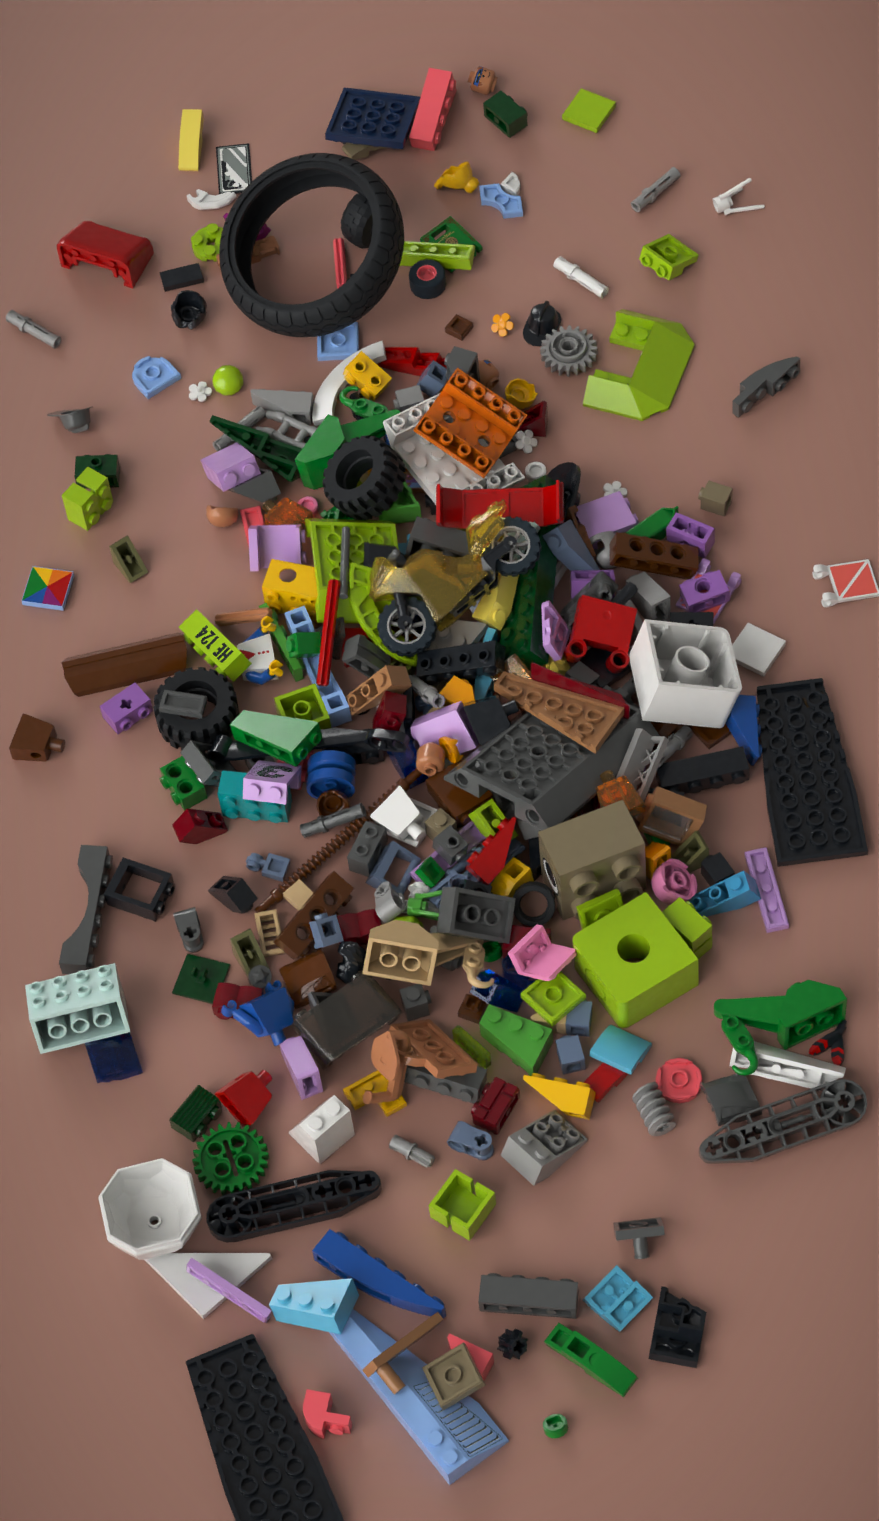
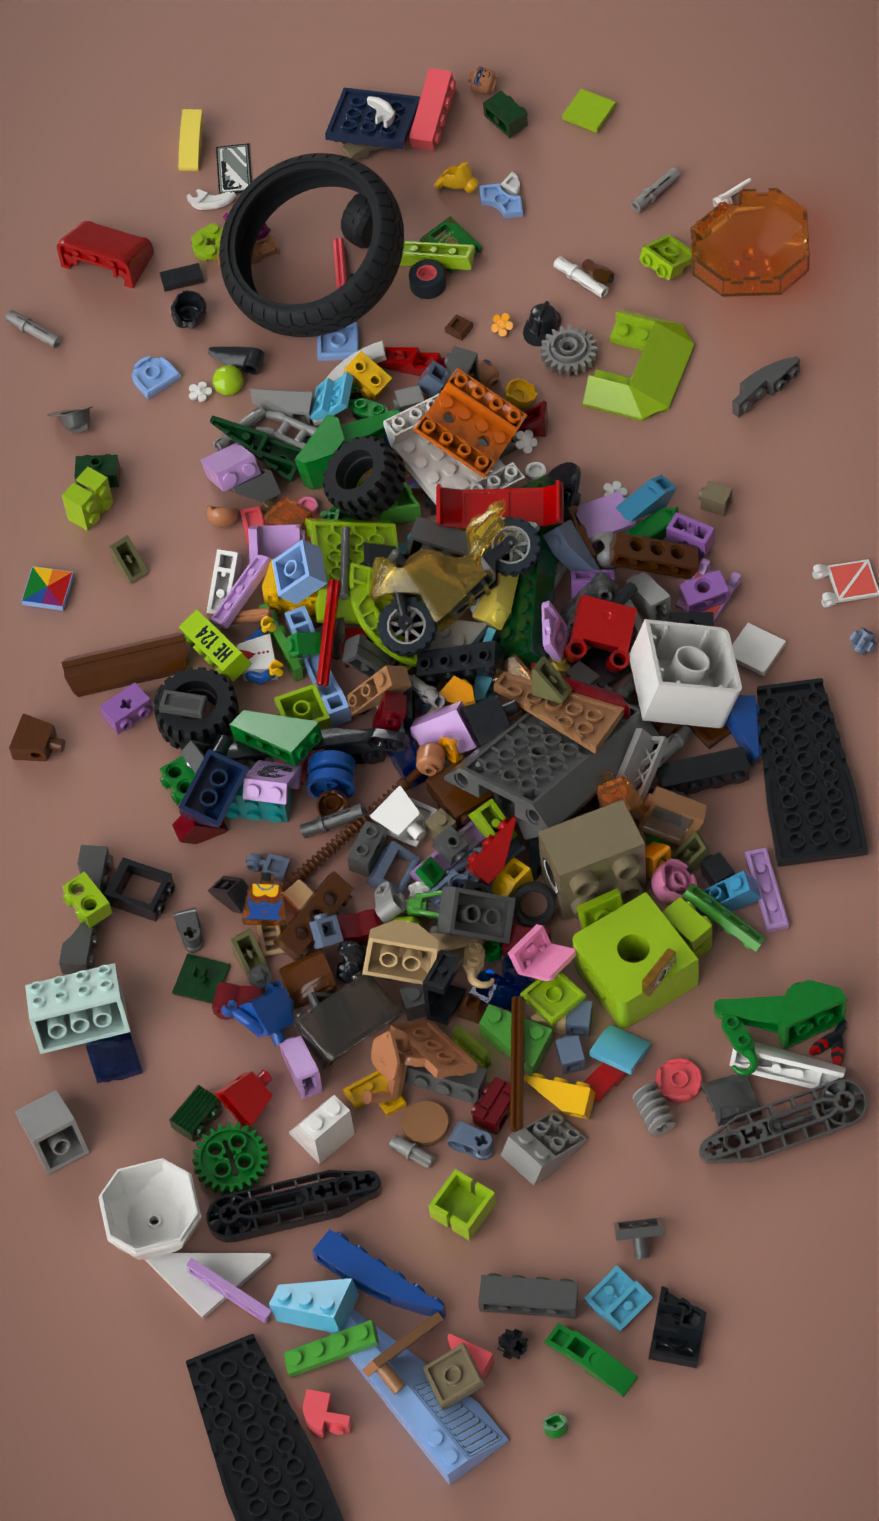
none -> light grey slope [14,1090,90,1175]
none -> lime brick [62,871,112,928]
none -> dark blue slope [178,749,249,828]
none -> white slope [206,549,243,614]
none -> black piece [208,347,265,375]
none -> lavender tile [209,554,271,629]
none -> torso [242,872,286,926]
none -> light blue brick [272,540,327,604]
none -> bright green plate [284,1320,380,1377]
none -> medium azure slope [310,372,353,420]
none -> white piece [367,96,396,128]
none -> medium nougat tile [402,1100,449,1146]
none -> black panel [423,950,466,1025]
none -> reddish brown axle [510,996,525,1132]
none -> olive slope [532,656,573,703]
none -> reddish brown piece [582,259,615,284]
none -> dark azure slope [616,475,677,522]
none -> pearl gold tile [642,948,676,997]
none -> bright green plate [682,883,766,952]
none -> clear orange windscreen [691,188,810,297]
none -> sand blue gear [849,628,878,655]

